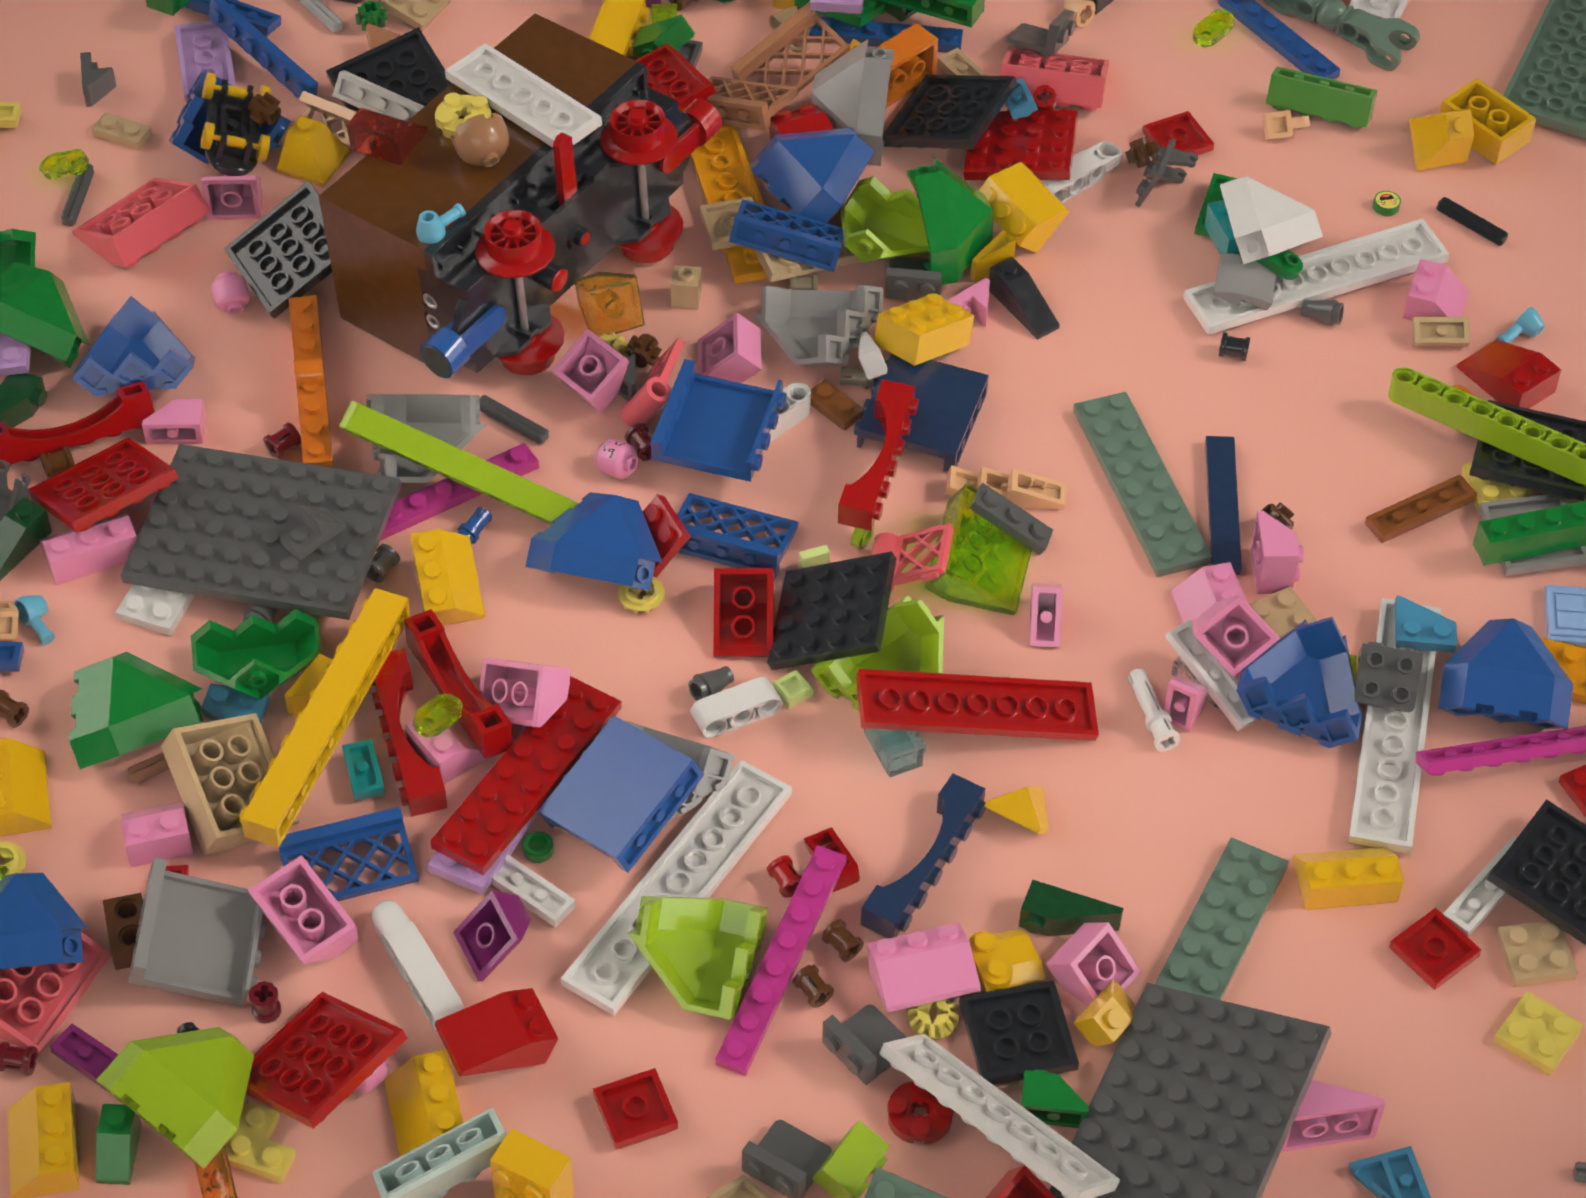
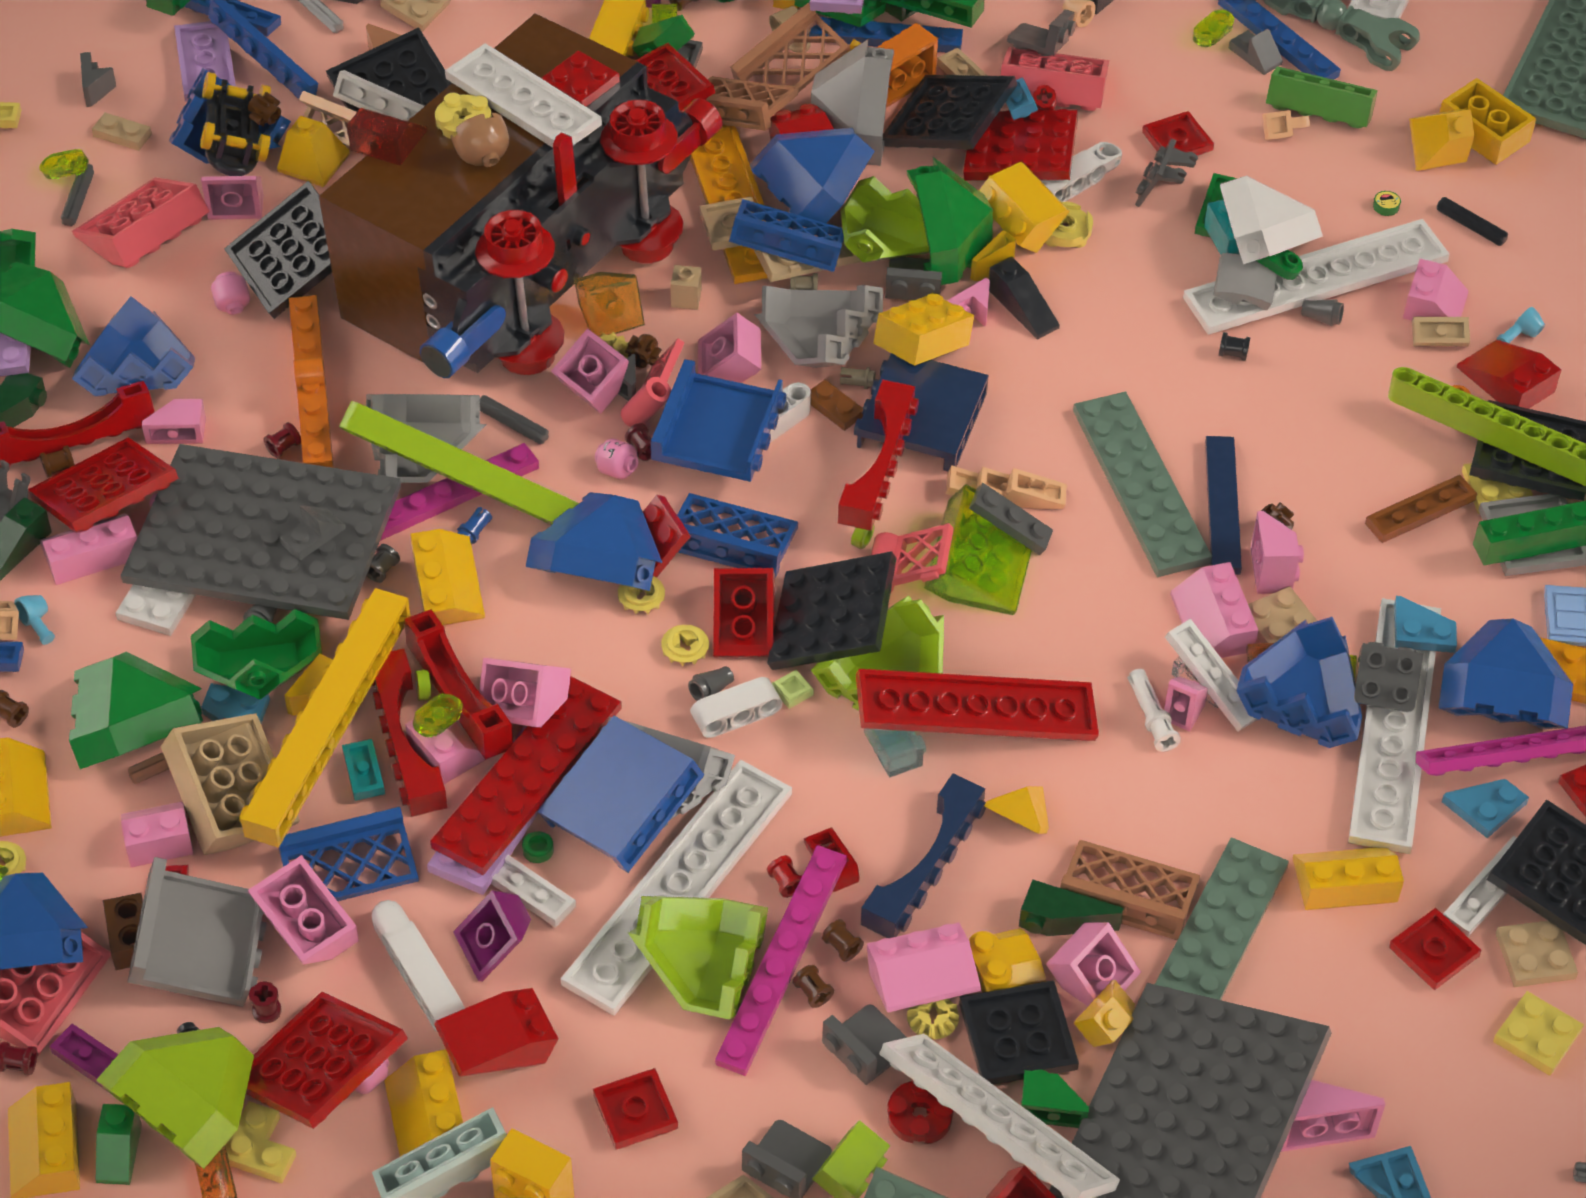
green gear [355,1,388,31] -> none
medium azure bar [416,203,466,244] -> none
yellowish green tile [799,545,830,569] -> none
white slope [858,331,888,380] -> none
bright pink slope [1030,583,1063,647] -> none
reddish brown gear [1125,136,1159,168] -> none
bright pink slope [1192,594,1280,677] -> none
none -> lime tile [415,670,431,701]
none -> red plate [541,50,620,107]
none -> light yellow gear [661,625,709,666]
none -> light yellow plate [1045,202,1093,248]
none -> nougat fence [1060,840,1200,940]
none -> dark grey slope [1229,29,1283,75]
none -> dark azure wing [1442,779,1529,838]

